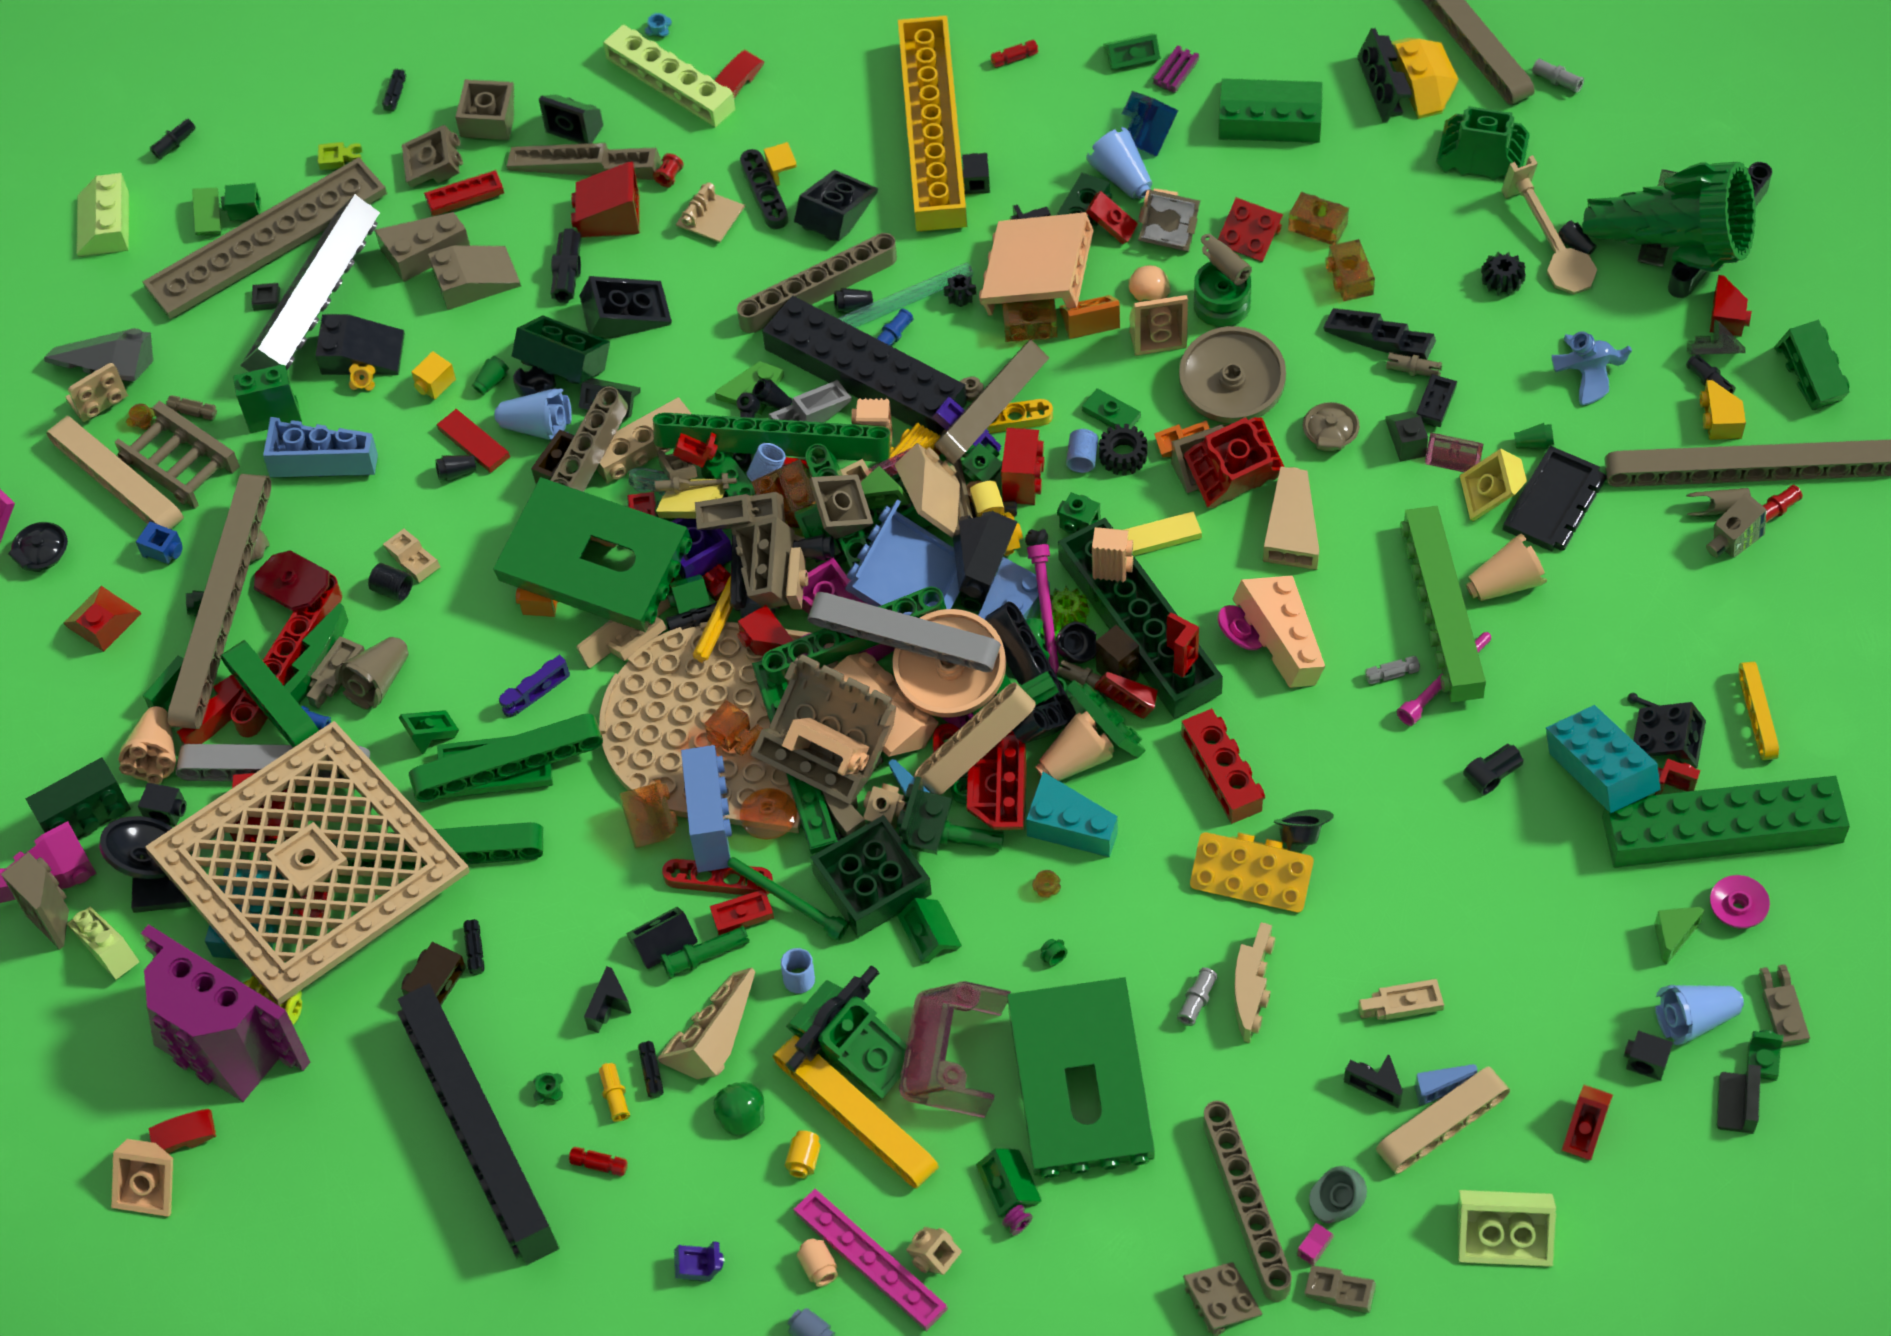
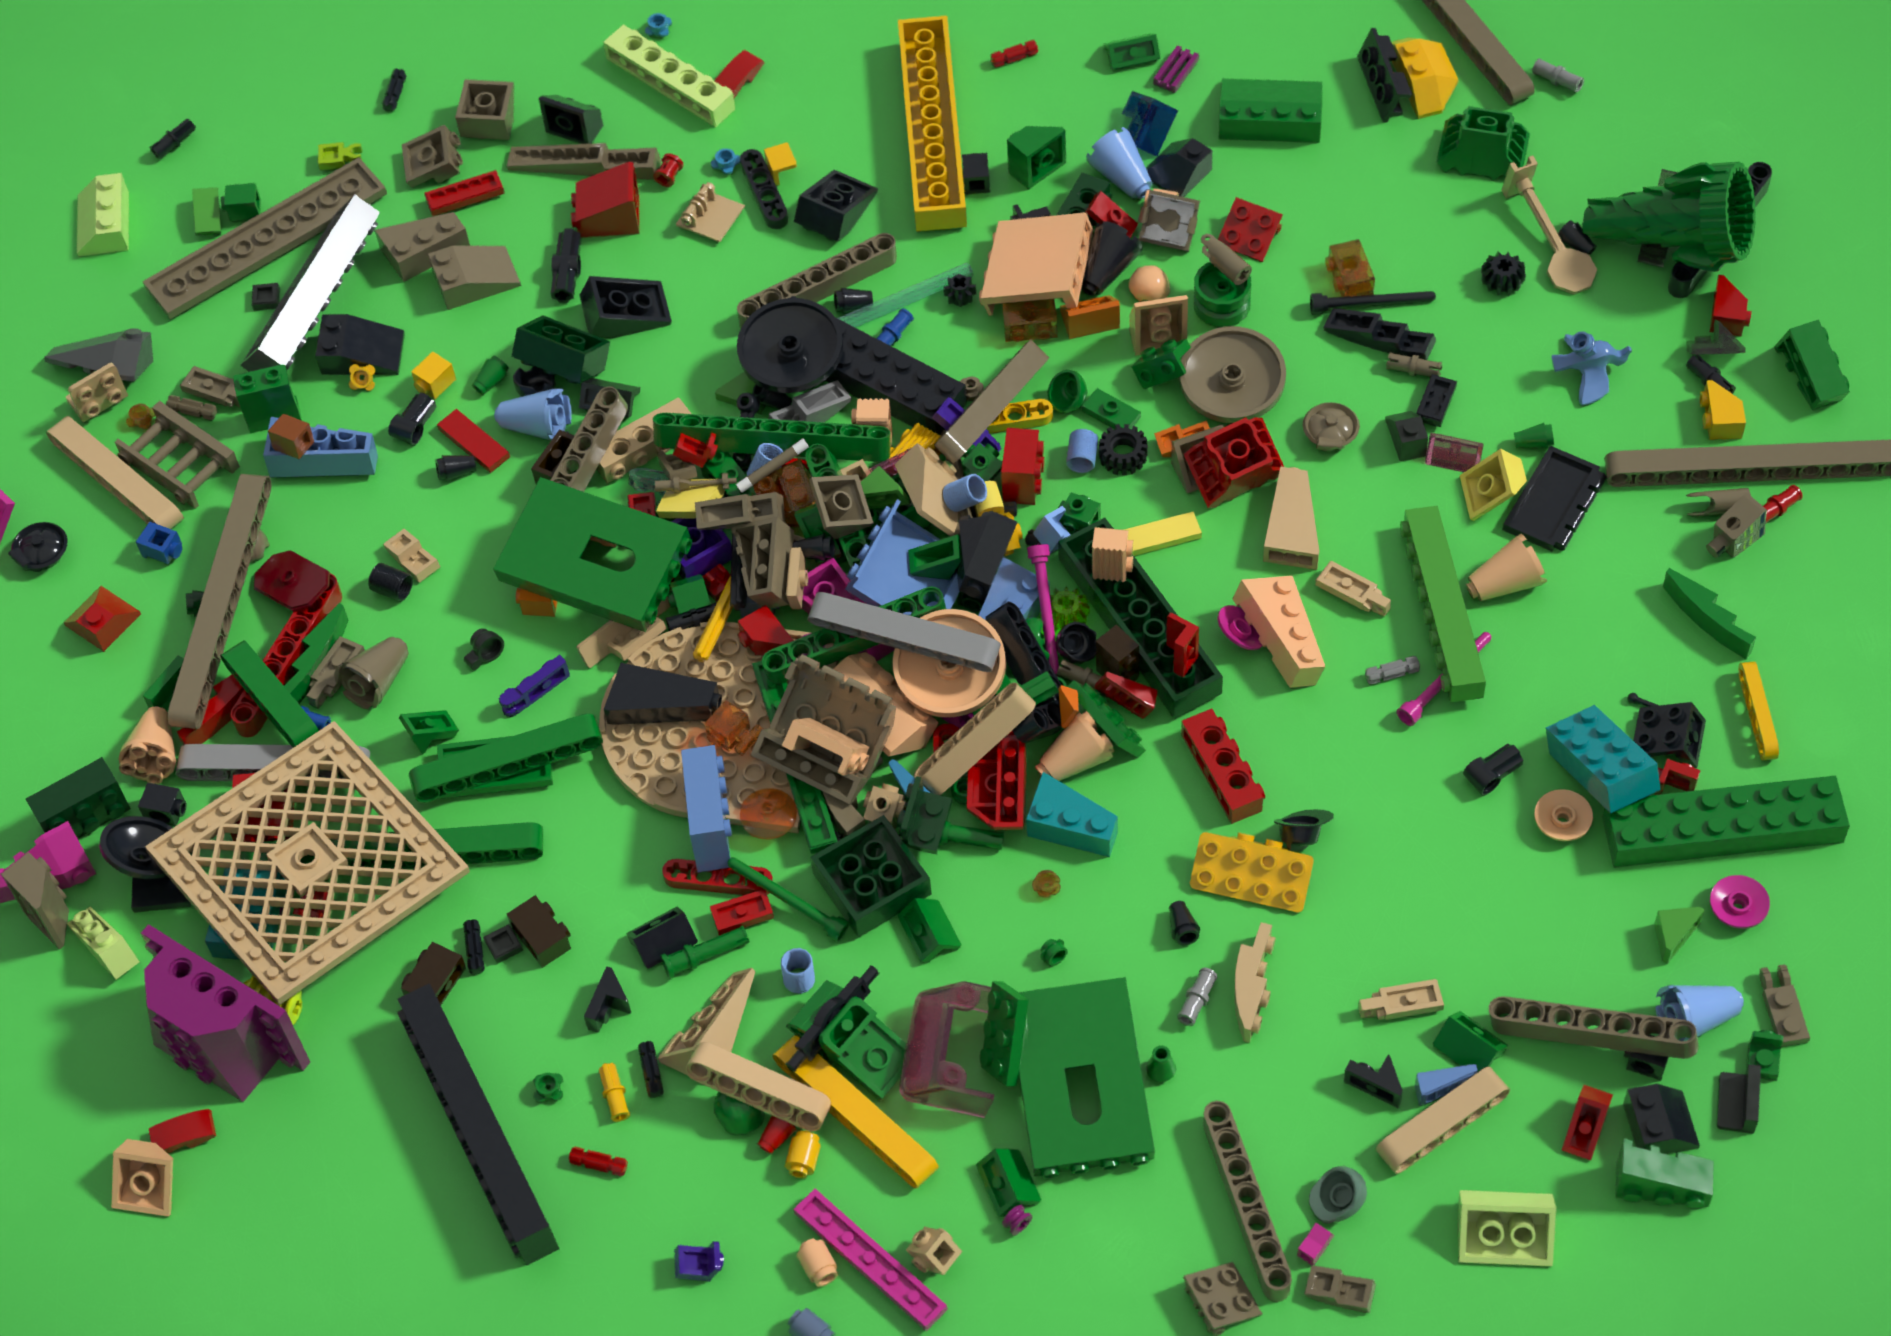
clear orange bracket [619,778,678,849] -> none
clear orange brick [1288,192,1349,246] -> none
none -> dark tan hinge [180,366,240,407]
none -> dark orange panel [268,414,314,459]
none -> black piece [388,392,436,445]
none -> pearl dark grey piece [464,628,504,670]
none -> pearl dark grey tile [483,924,523,964]
none -> dark brown brick [507,895,571,968]
none -> black slope [604,663,722,725]
none -> tan beam [685,1042,831,1131]
none -> dark azure plate [711,148,741,174]
none -> dark tan bar [736,439,809,493]
none -> black dish [737,298,843,393]
none -> red cone [757,1115,797,1155]
none -> green slope [908,535,961,580]
none -> light blue piece [943,474,987,512]
none -> green plate [980,981,1029,1086]
none -> green slope [1007,126,1066,190]
none -> light blue panel [1033,506,1070,554]
none -> green piece [1048,369,1088,413]
none -> orange slope [1059,685,1079,729]
none -> black cone [1081,221,1143,296]
none -> green bracket [1131,339,1191,389]
none -> black slope [1146,138,1213,197]
none -> green cone [1146,1045,1176,1082]
none -> black cone [1169,901,1200,945]
none -> black piece [1310,291,1436,314]
none -> tan hinge [1315,561,1391,617]
none -> green panel [1433,1011,1508,1073]
none -> dark tan beam [1488,996,1699,1059]
none -> light nougat dish [1534,789,1593,841]
none -> wedge [1615,1138,1714,1209]
none -> black slope [1623,1084,1700,1154]
none -> green slope [1663,568,1756,659]

